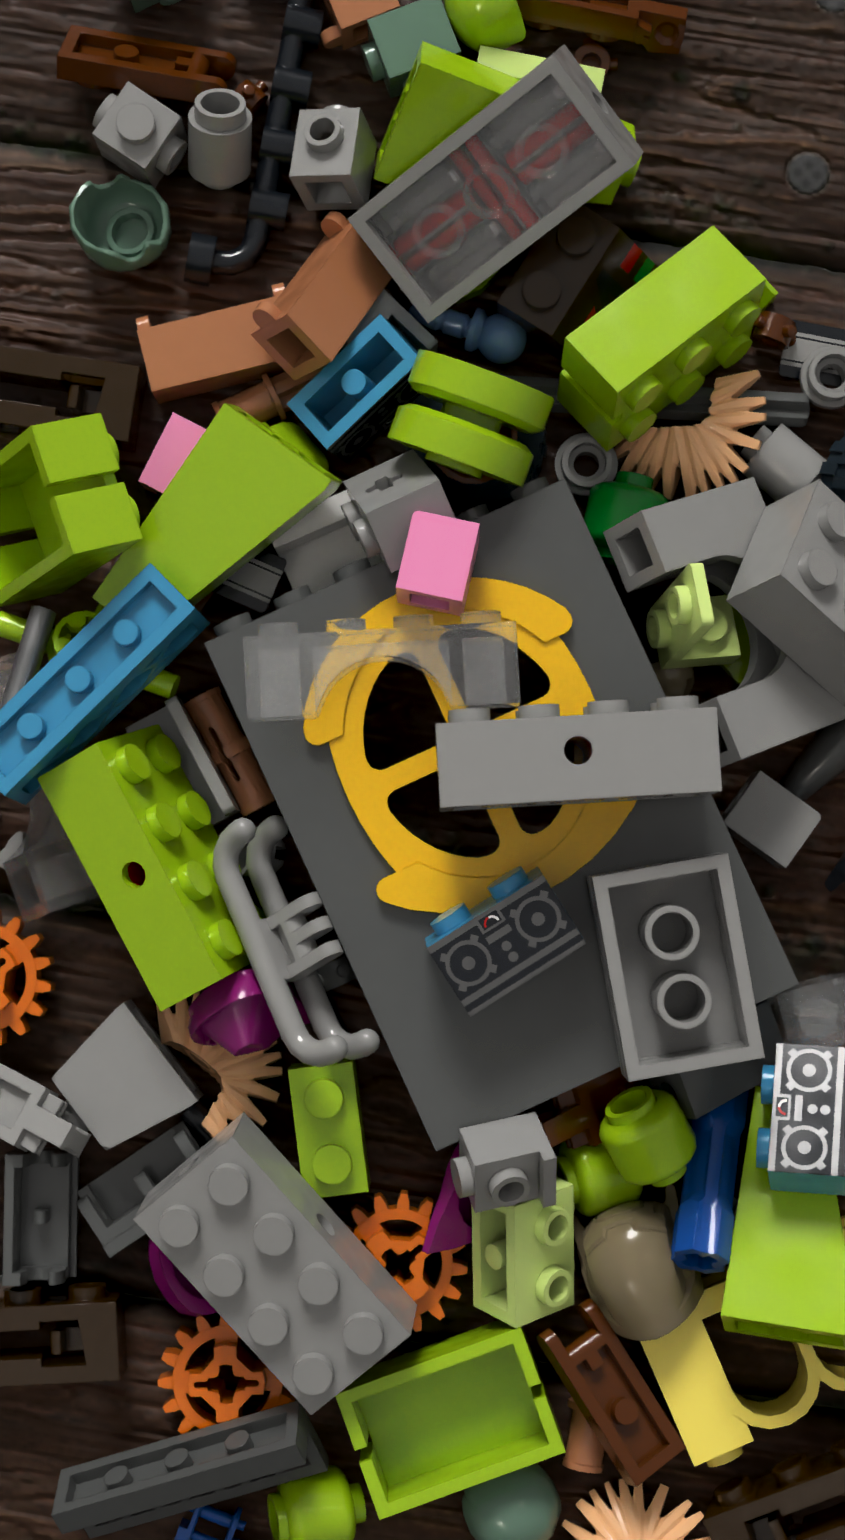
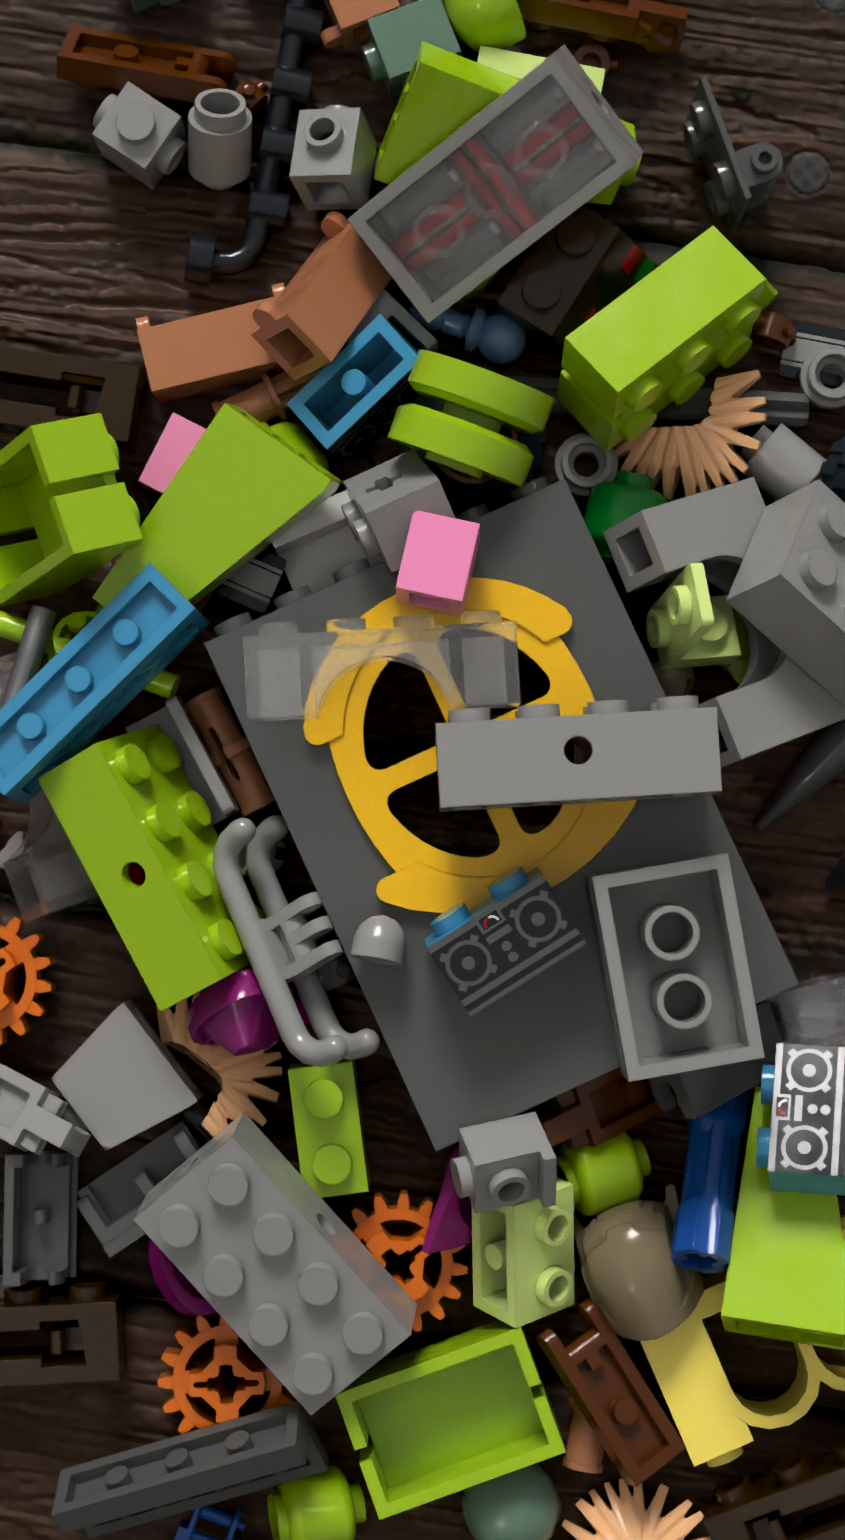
sand green hair [69,174,172,272] -> none
lime head [599,1085,697,1187] -> none
light grey panel [721,771,821,868] -> none
none -> light grey hinge [350,915,407,967]
none -> dark grey hinge [682,76,783,233]

